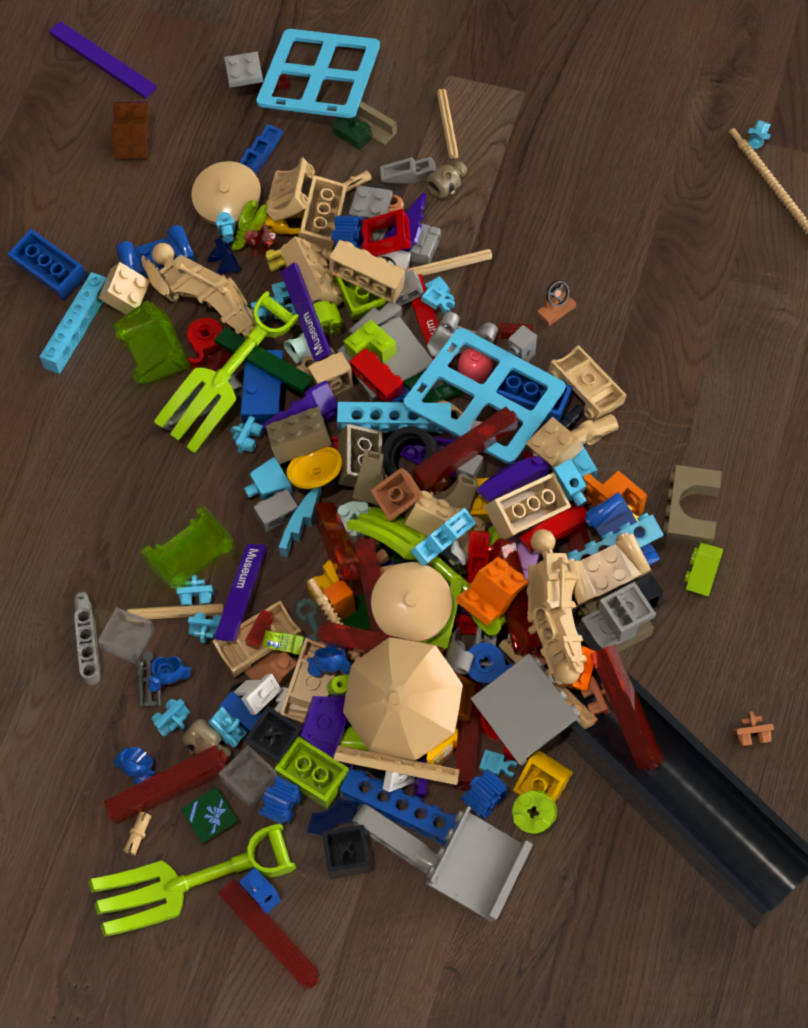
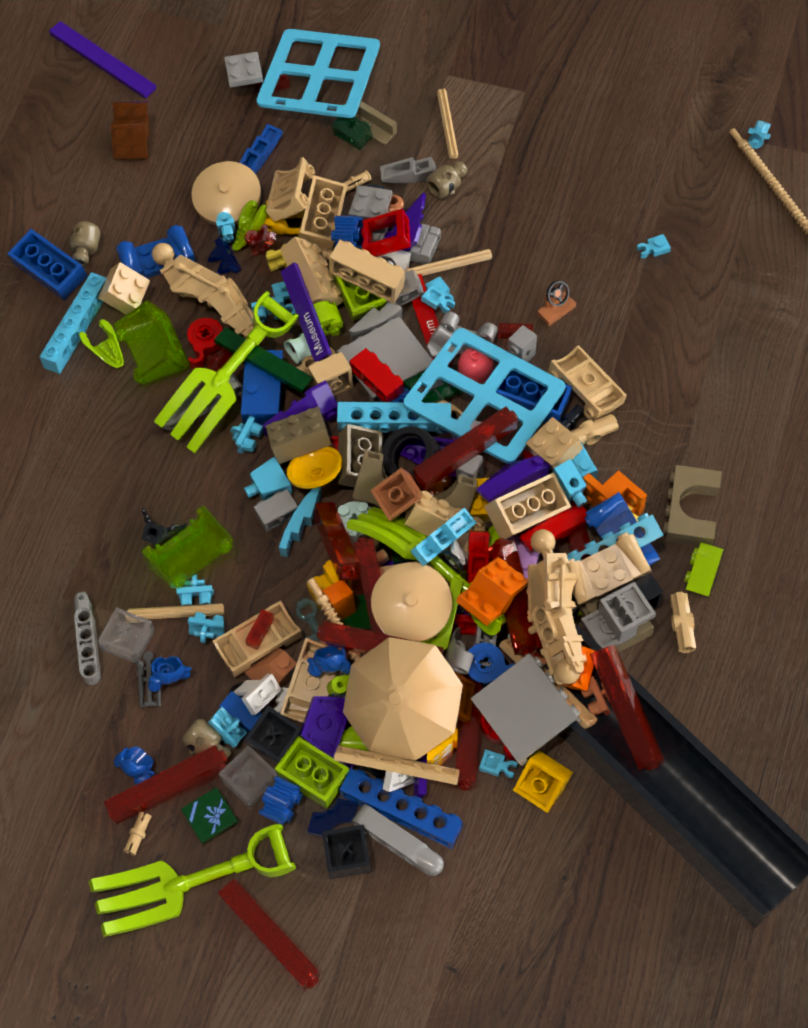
tan animal [141,255,179,302] -> none
medium azure hips [151,699,191,738] -> none
dark purple tile [215,544,266,642] -> none
blue torso [239,868,281,916] -> none
lime leg [262,630,304,655] -> none
lime brick [344,319,397,364] -> none
light grey panel [425,807,533,922] -> none
blue brick [461,769,508,819] -> none
lime brick [512,790,558,834] -> none
nougat hips [733,711,774,746] -> none
none -> dark tan piece [69,221,100,266]
none -> lime animal [79,319,124,369]
none -> black animal [142,508,187,545]
none -> medium azure plate [637,234,671,258]
none -> tan piece [670,592,696,653]

